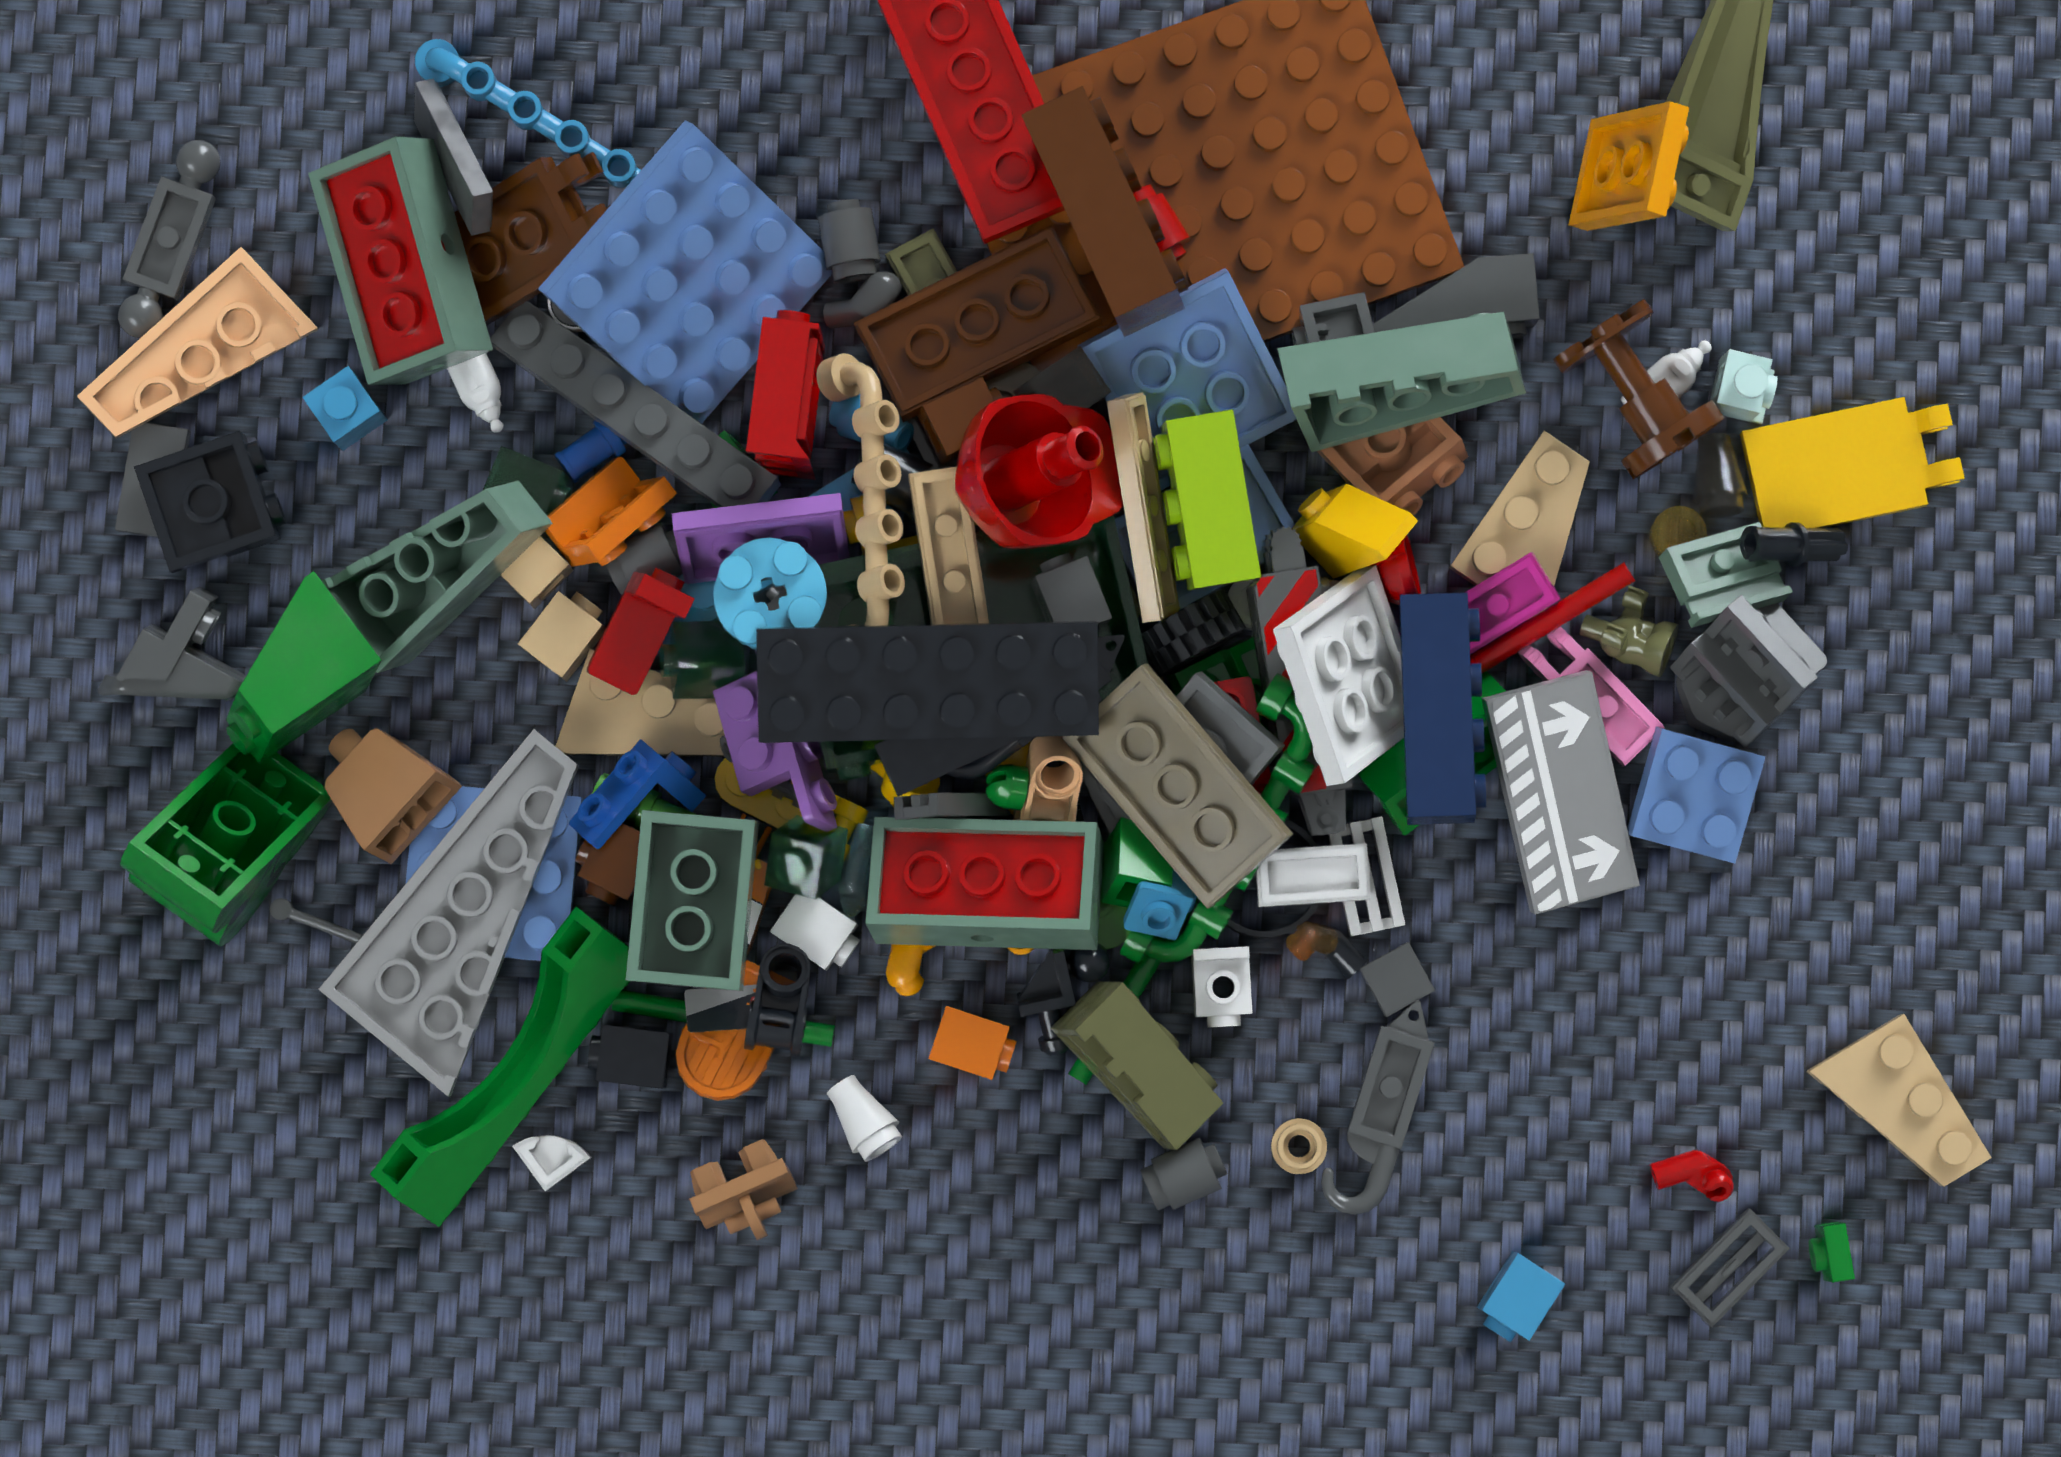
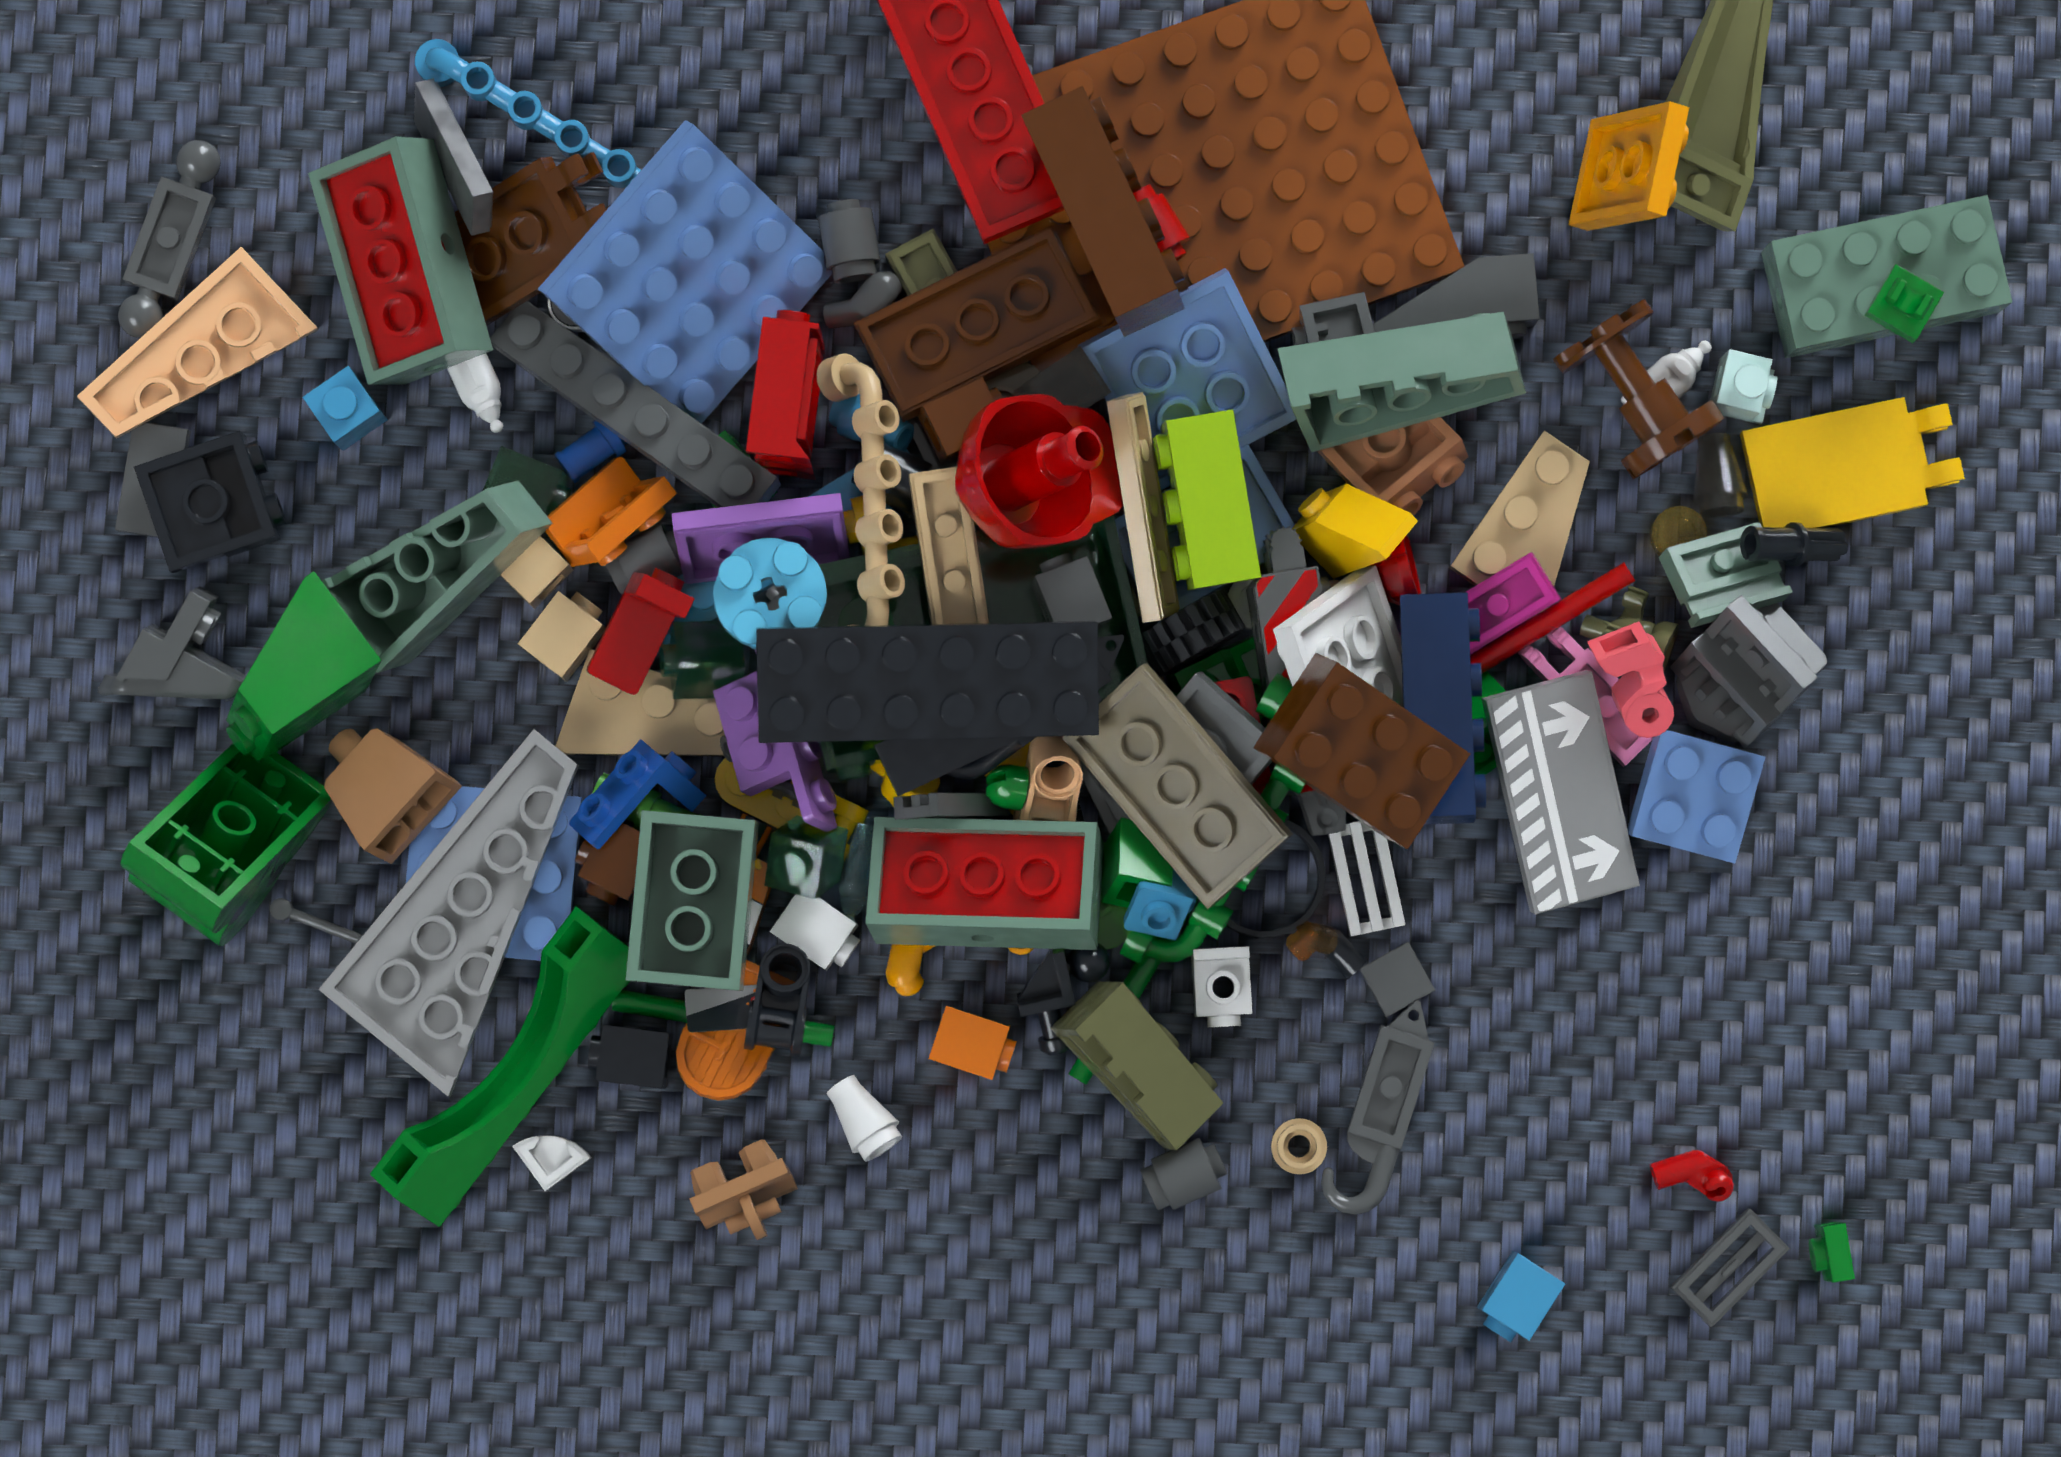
white tile [1256,843,1371,907] -> none
tan wing [1806,1014,1992,1187] -> none
none -> reddish brown brick [1253,653,1470,849]
none -> coral leg [1587,621,1674,738]
none -> sand green brick [1761,195,2012,358]
none -> green tile [1864,264,1944,343]

